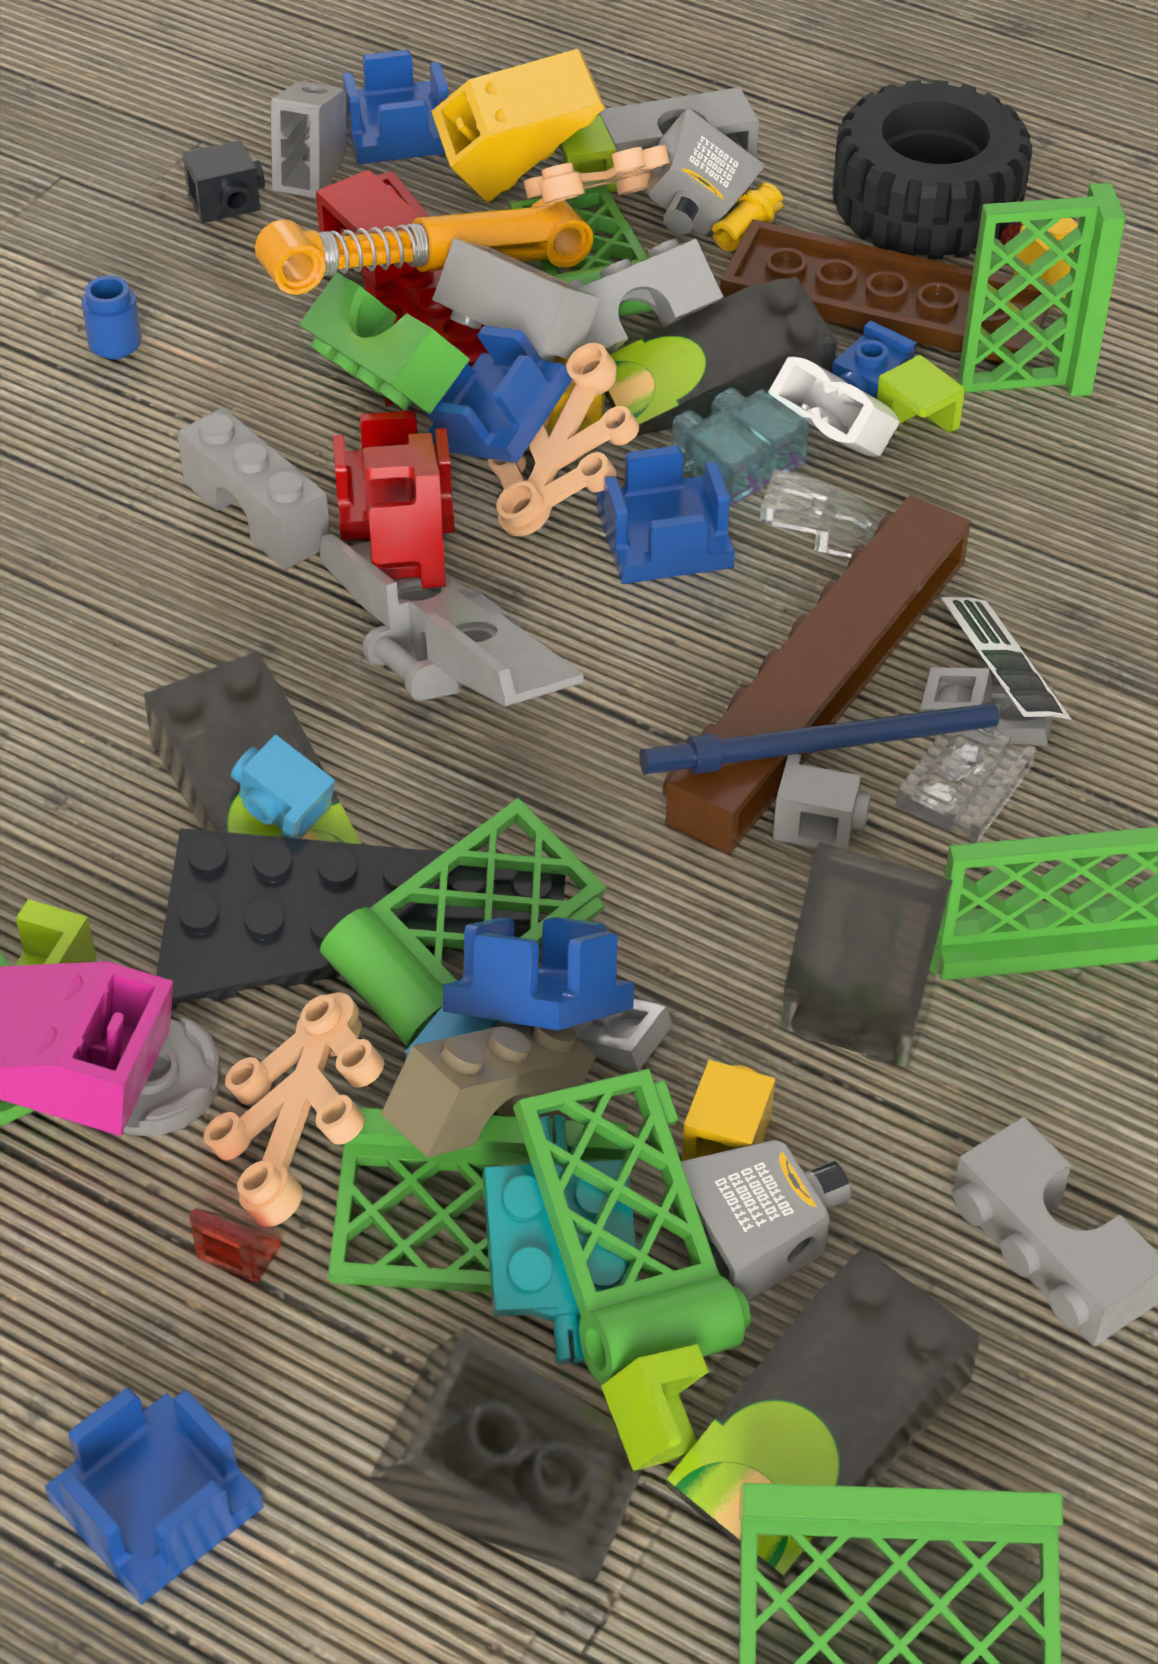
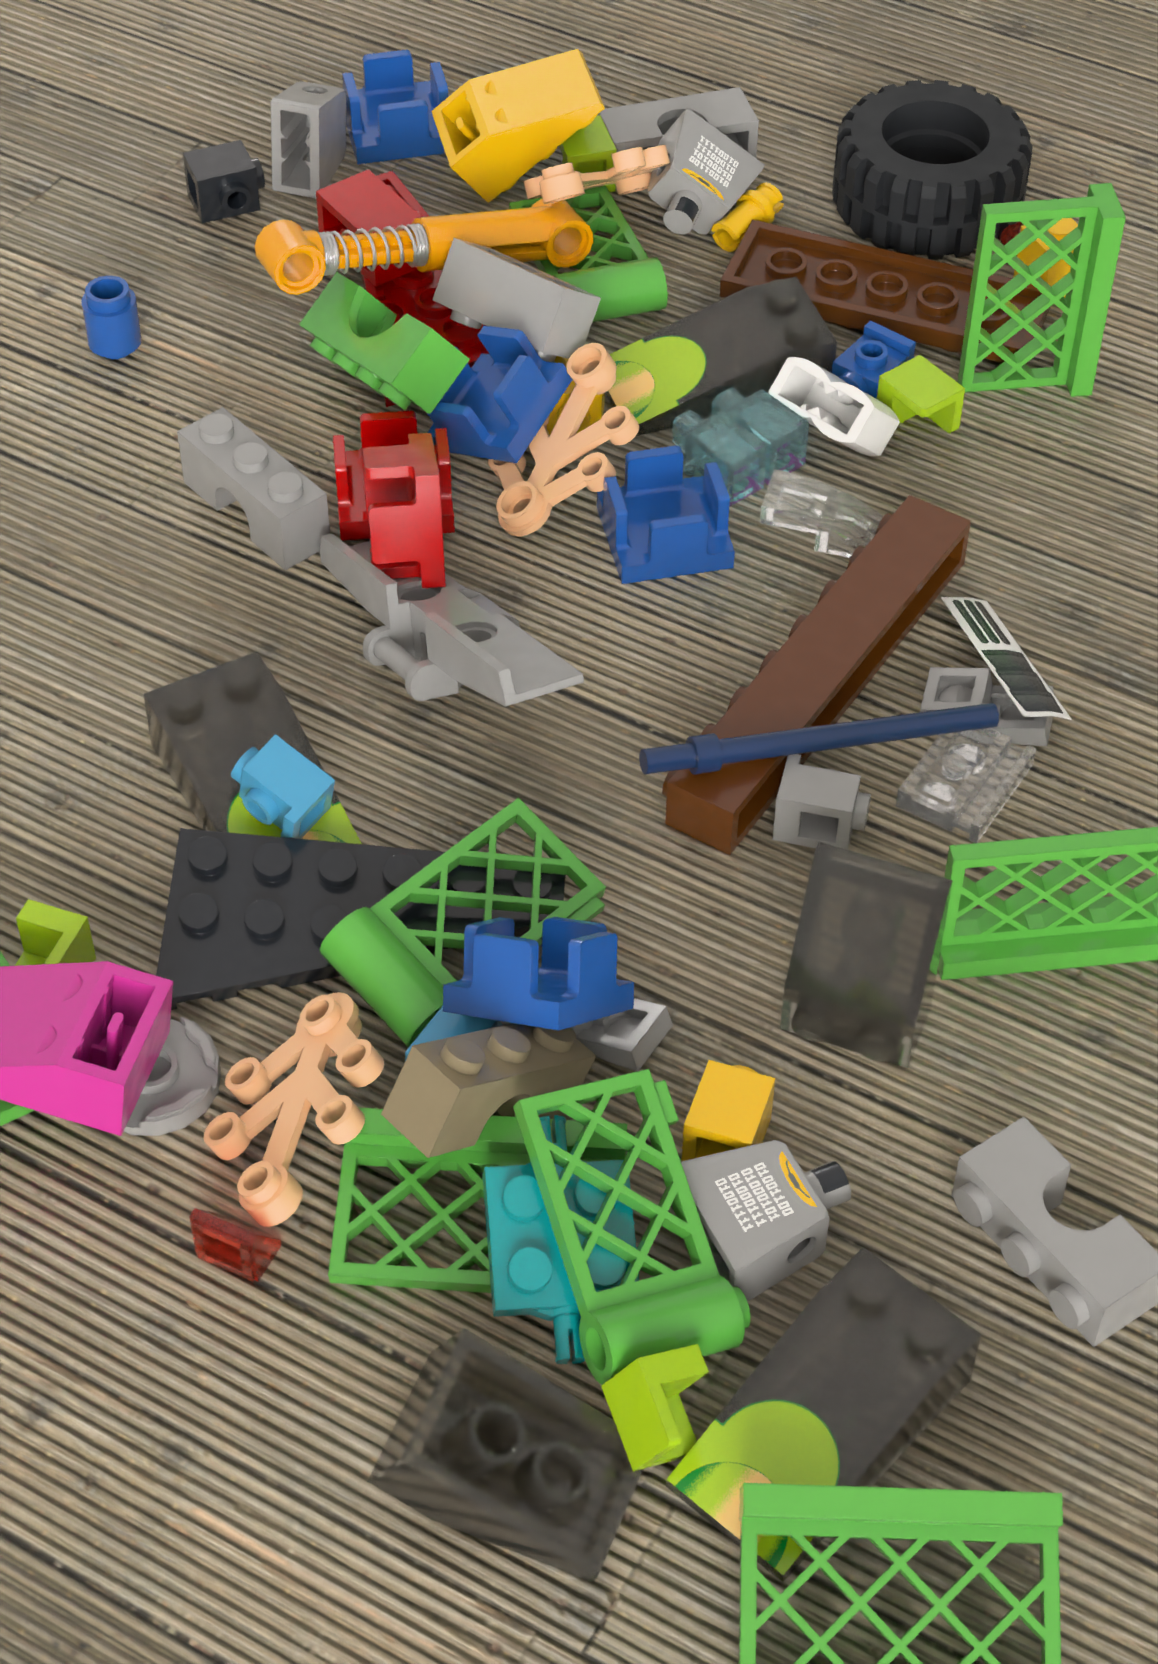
blue panel [45,1388,264,1605] -> none
light grey arch [569,238,723,354] -> none

